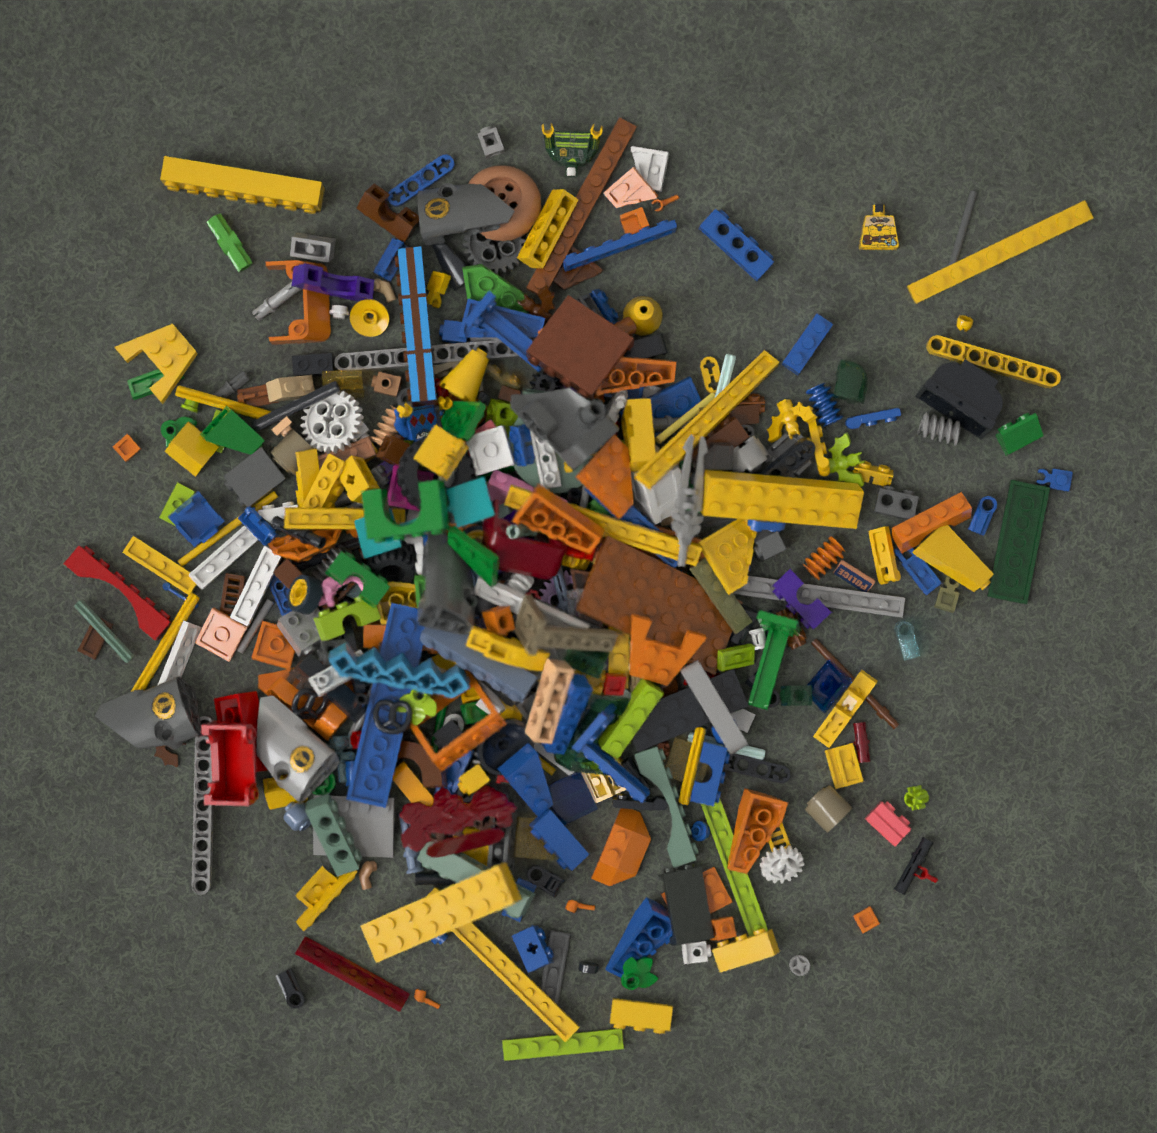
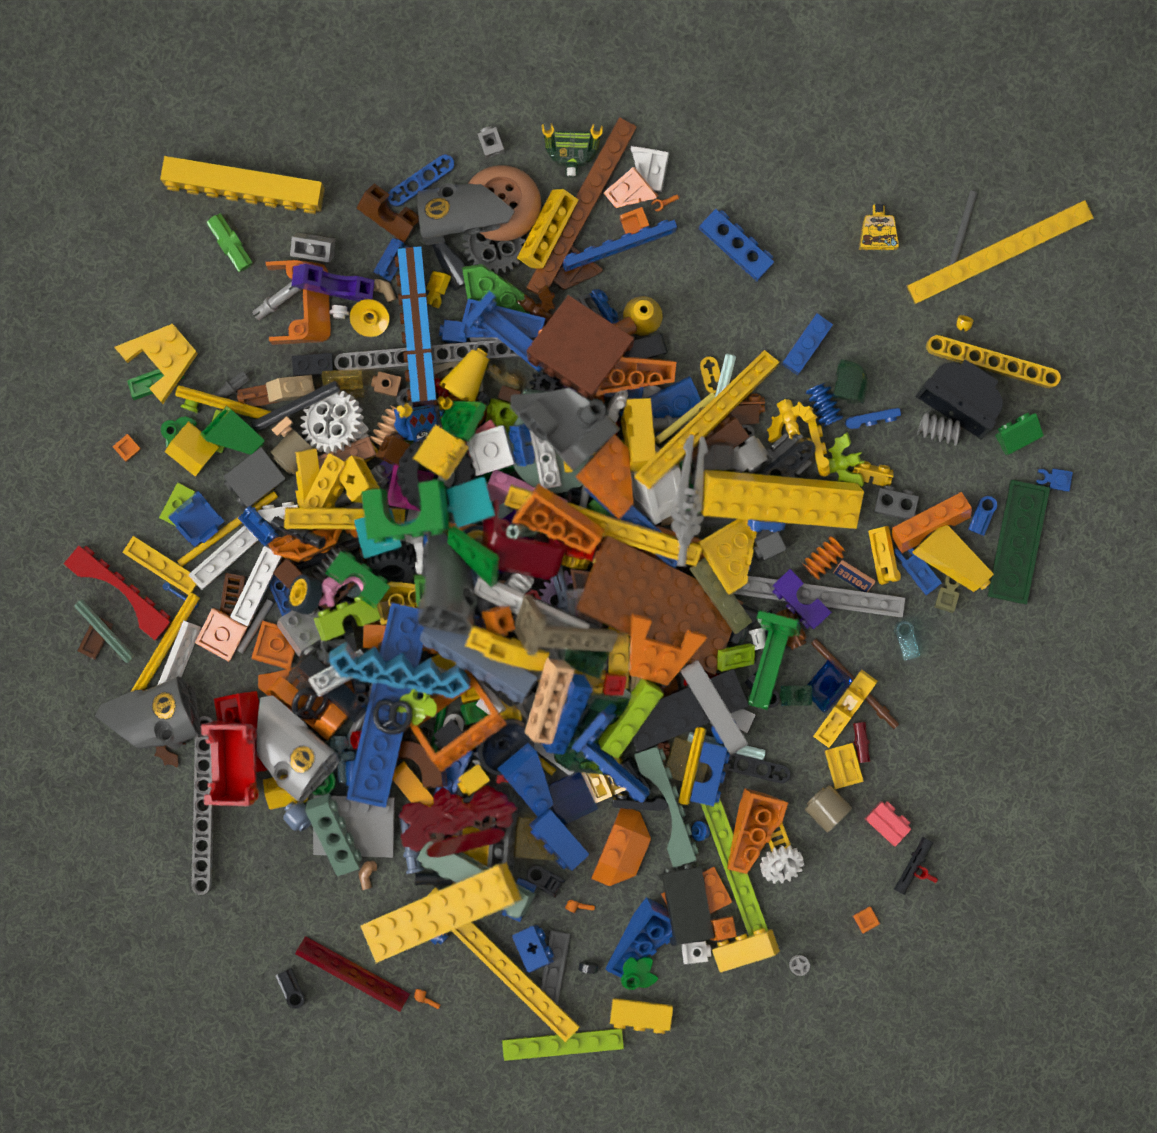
yellow bracket [295,866,357,931] -> none
lime gear [904,785,929,811] -> none

